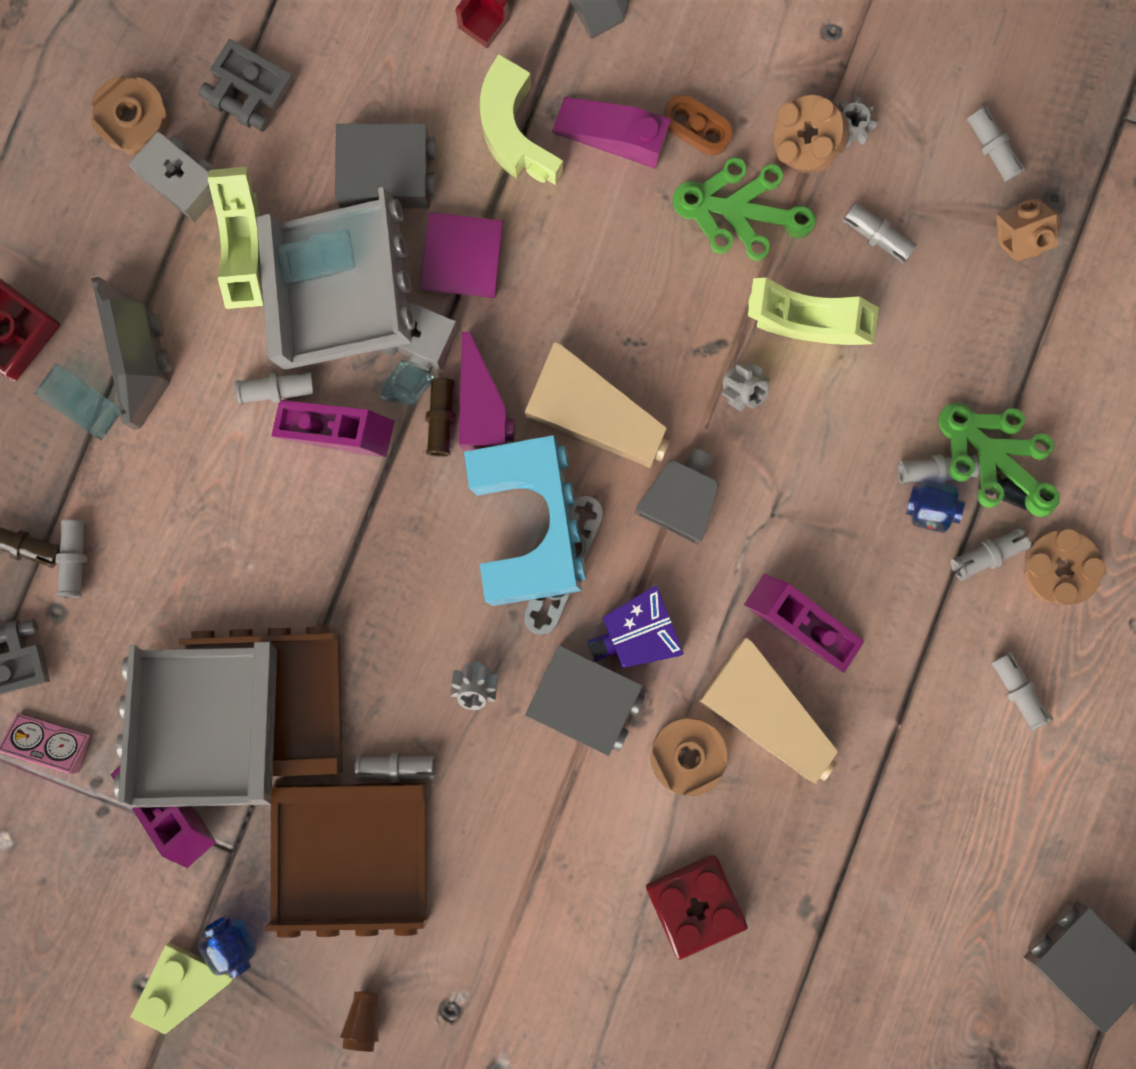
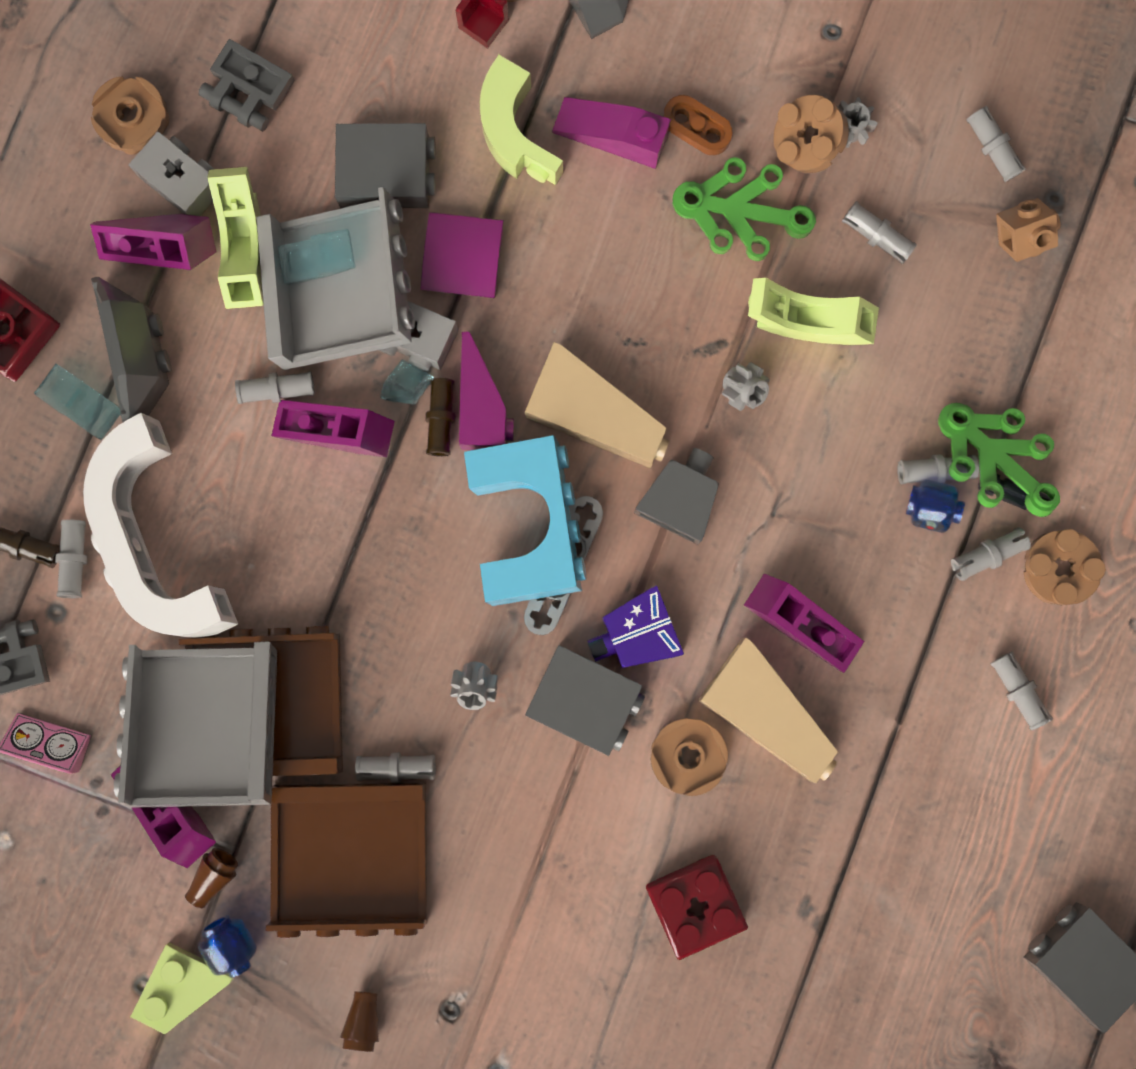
none -> white arch [83,413,238,638]
none -> magenta slope [90,214,217,270]
none -> reddish brown cone [185,848,238,909]

